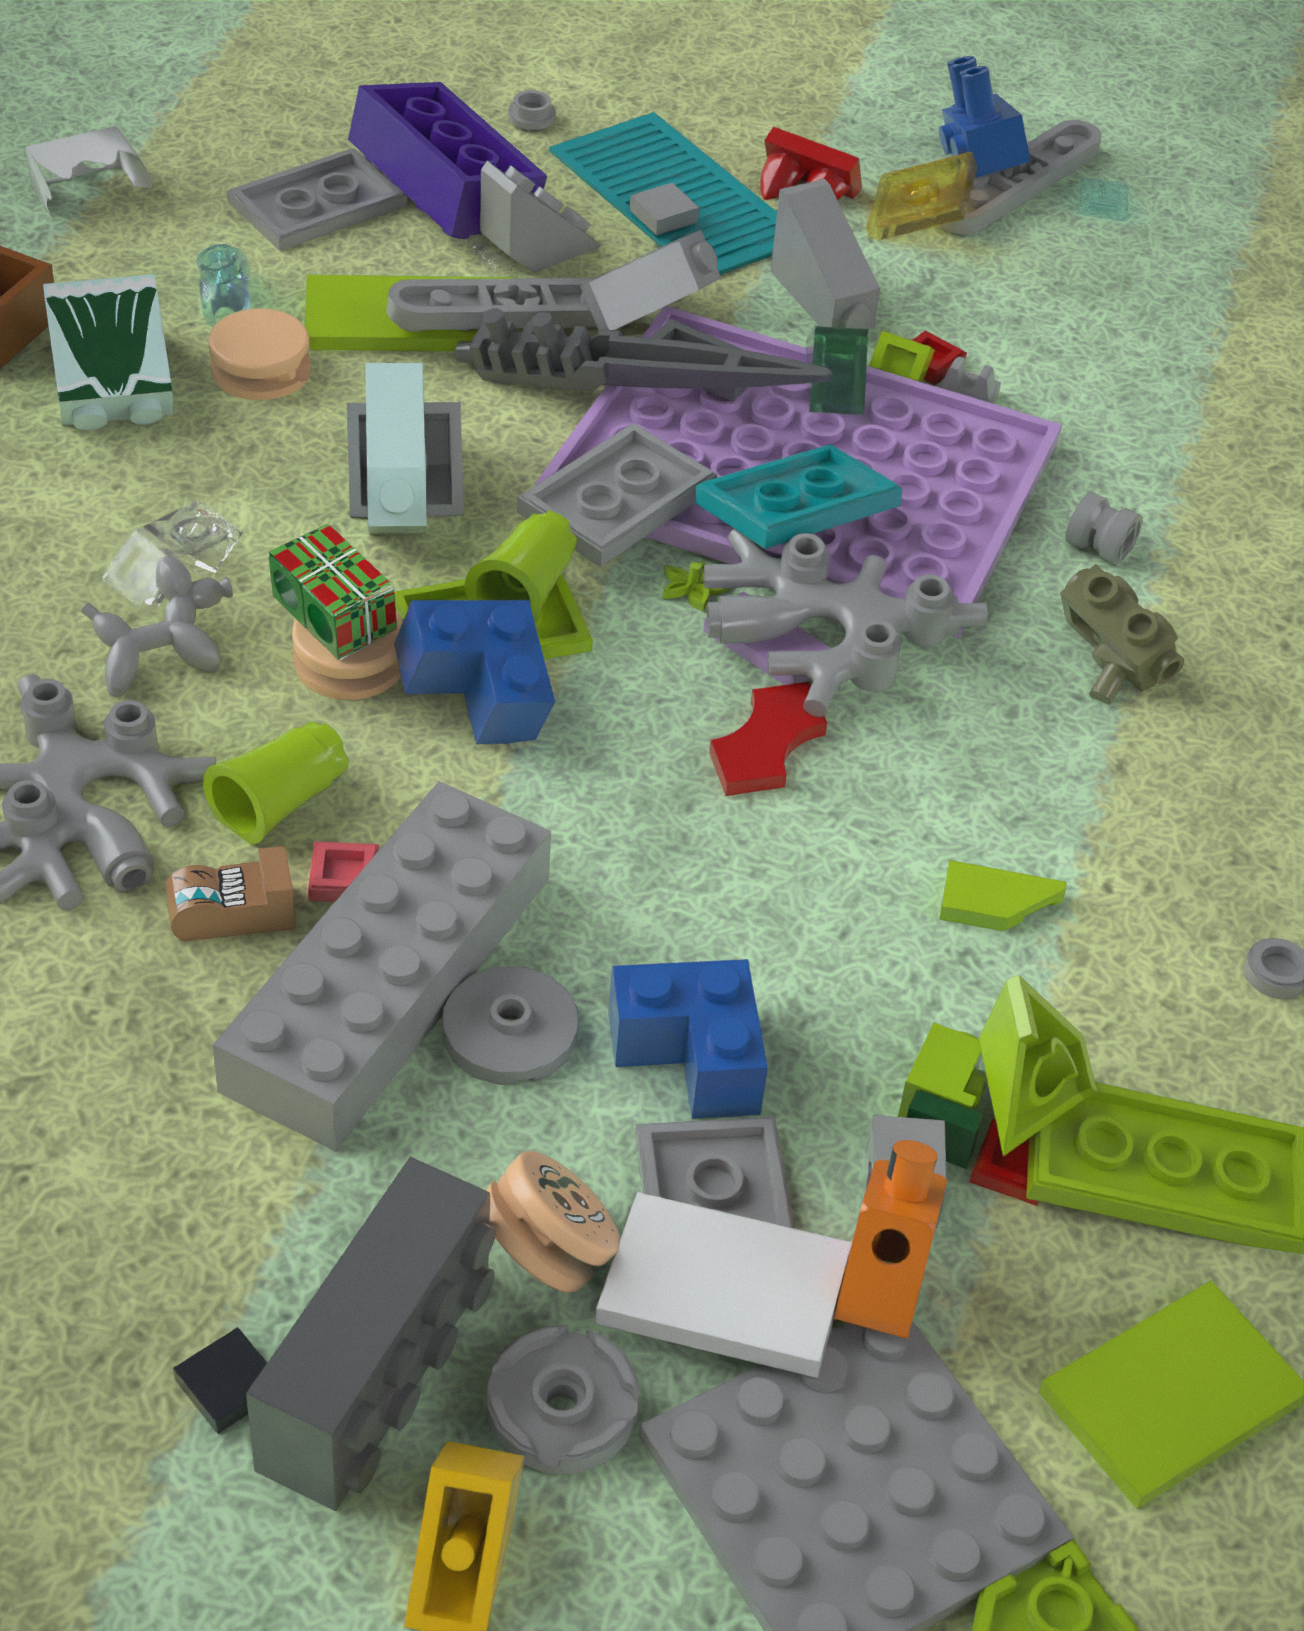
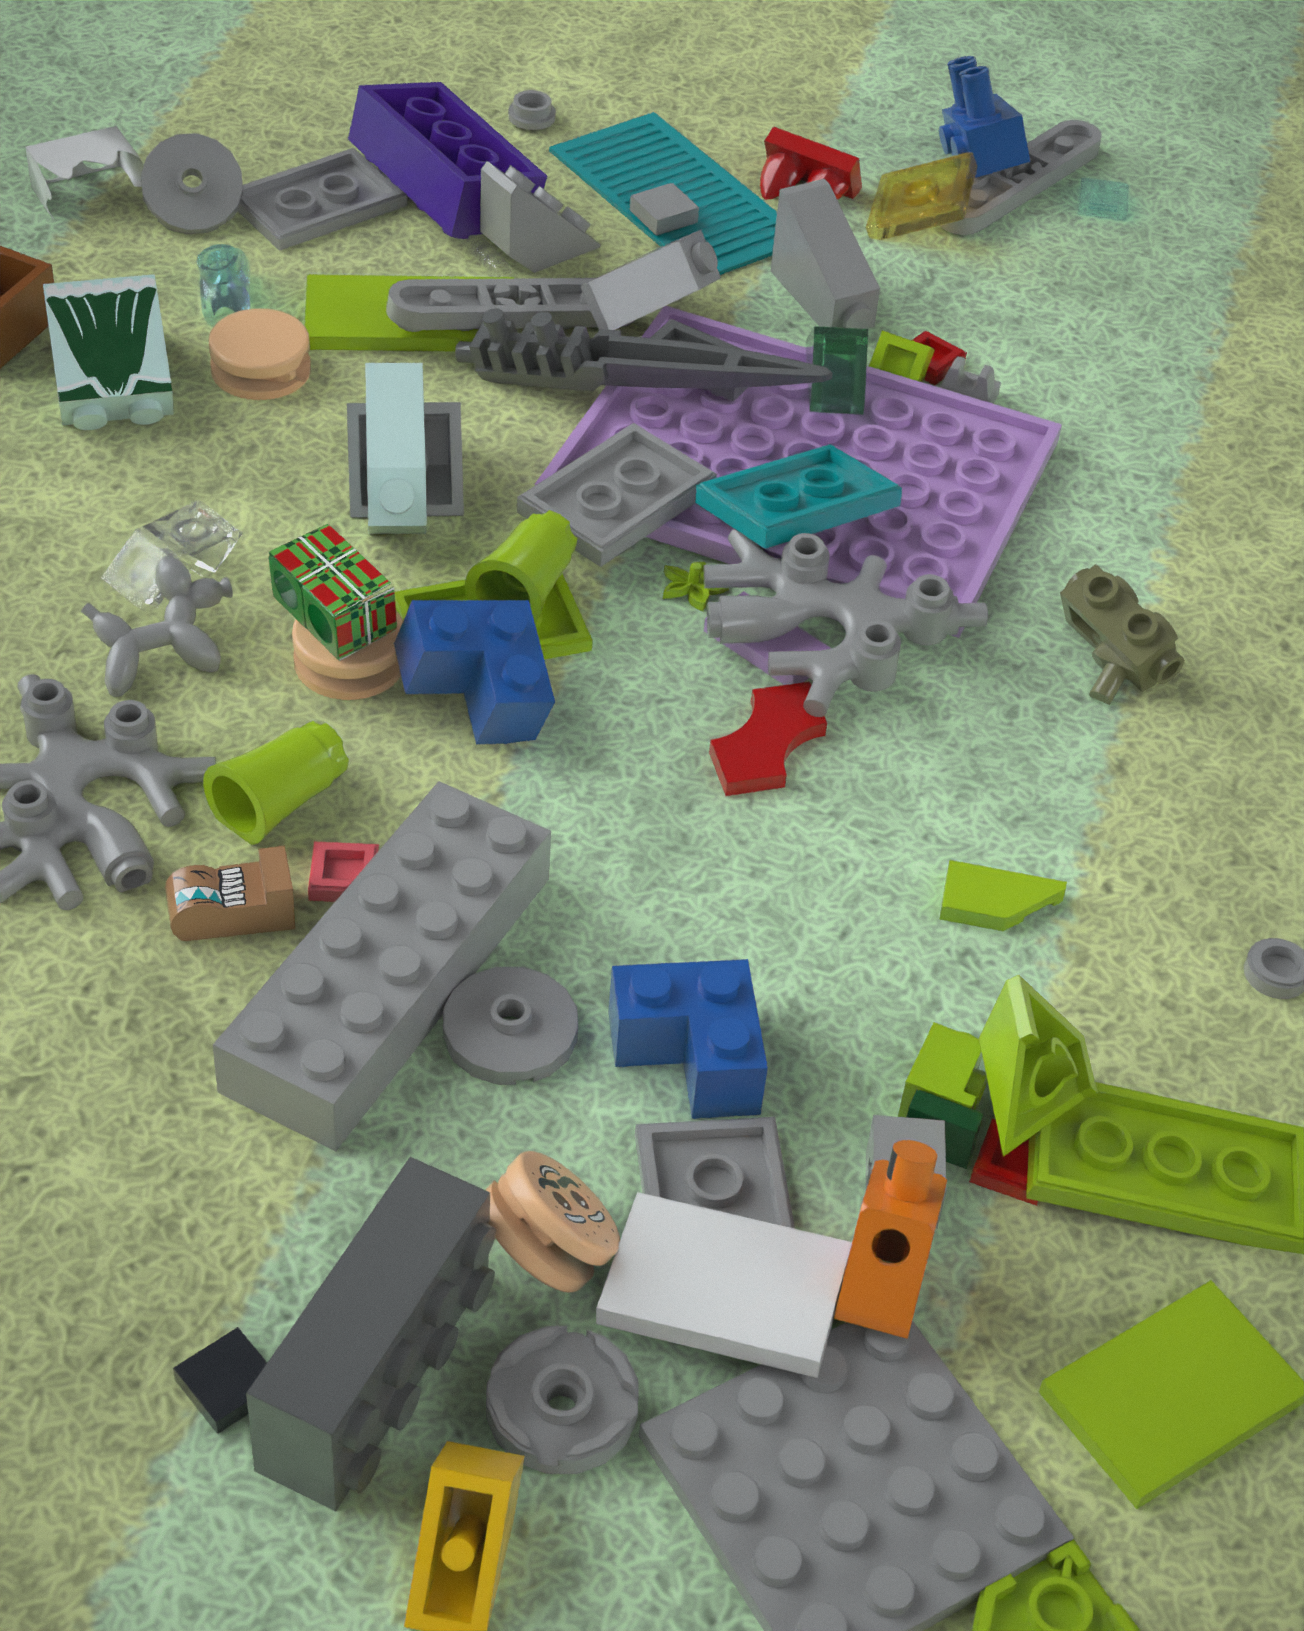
light grey wheel [1065,492,1143,566] -> none
none -> light grey plate [141,133,243,234]

